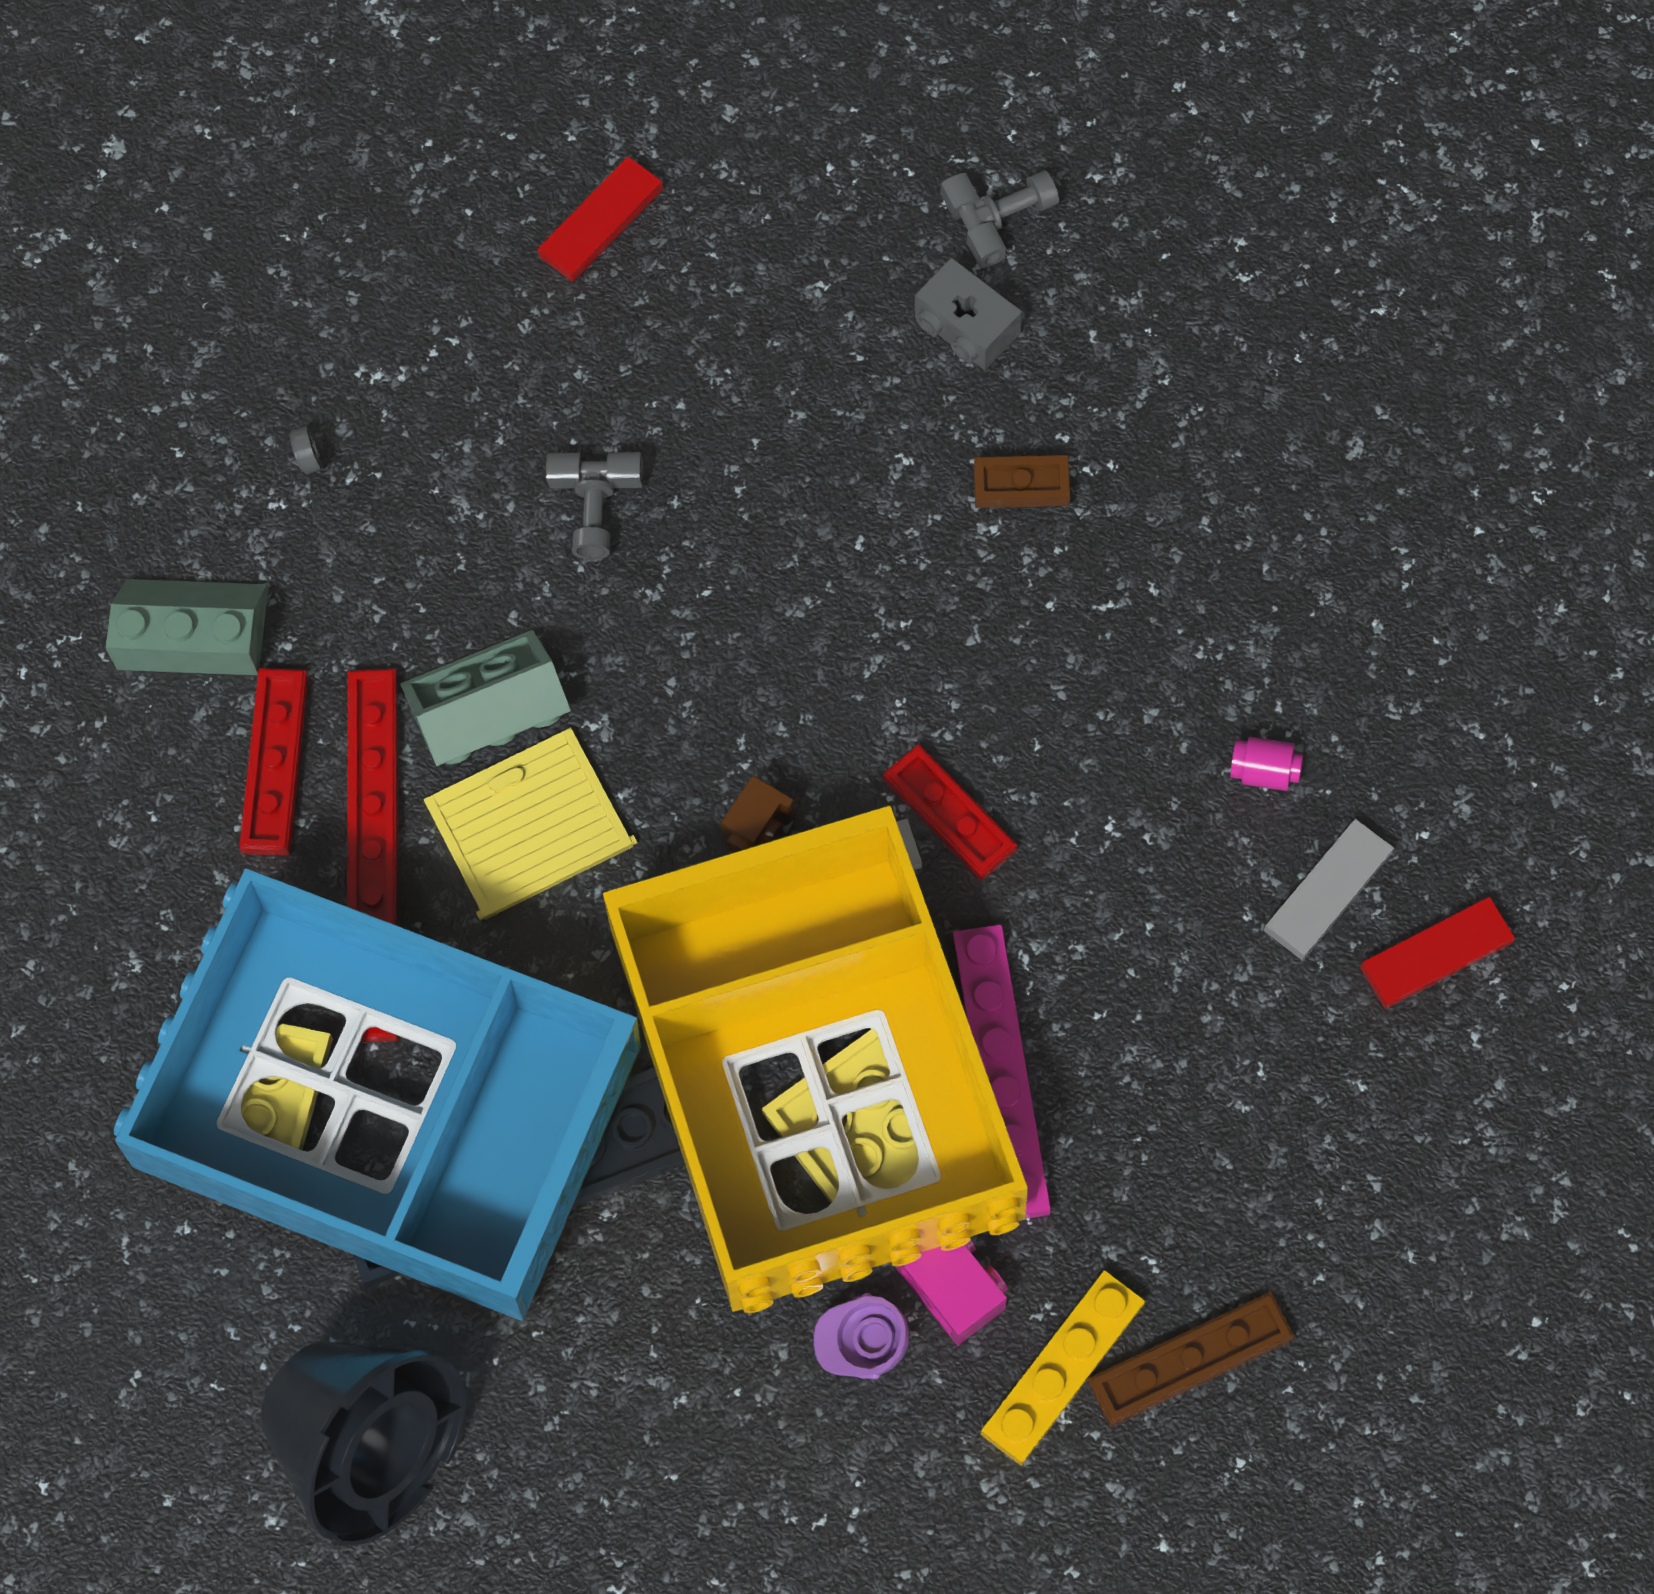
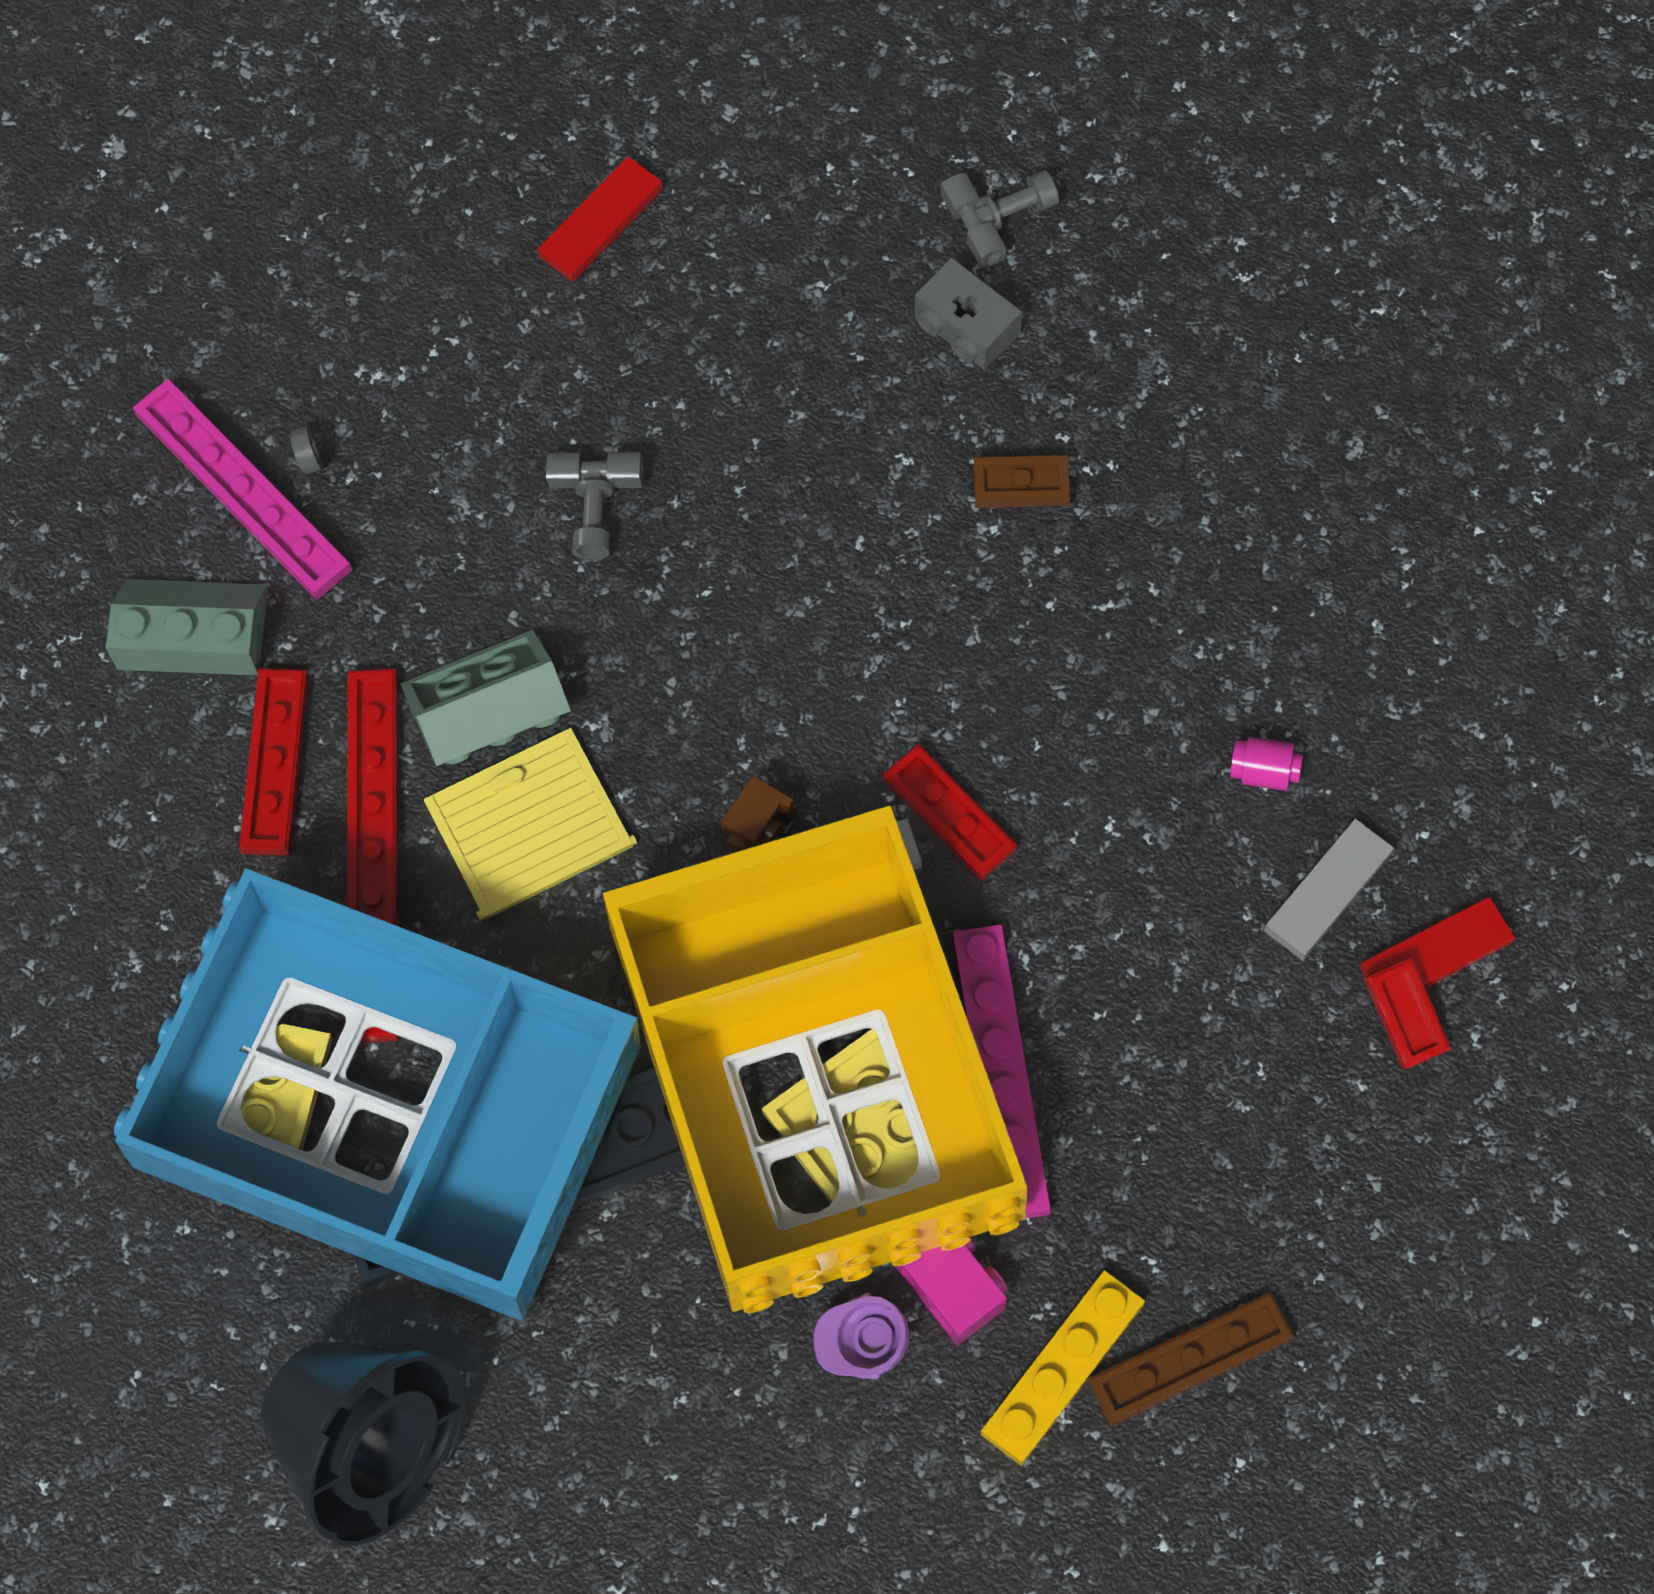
none -> dark pink plate [132,379,352,601]
none -> red tile [1363,957,1451,1069]

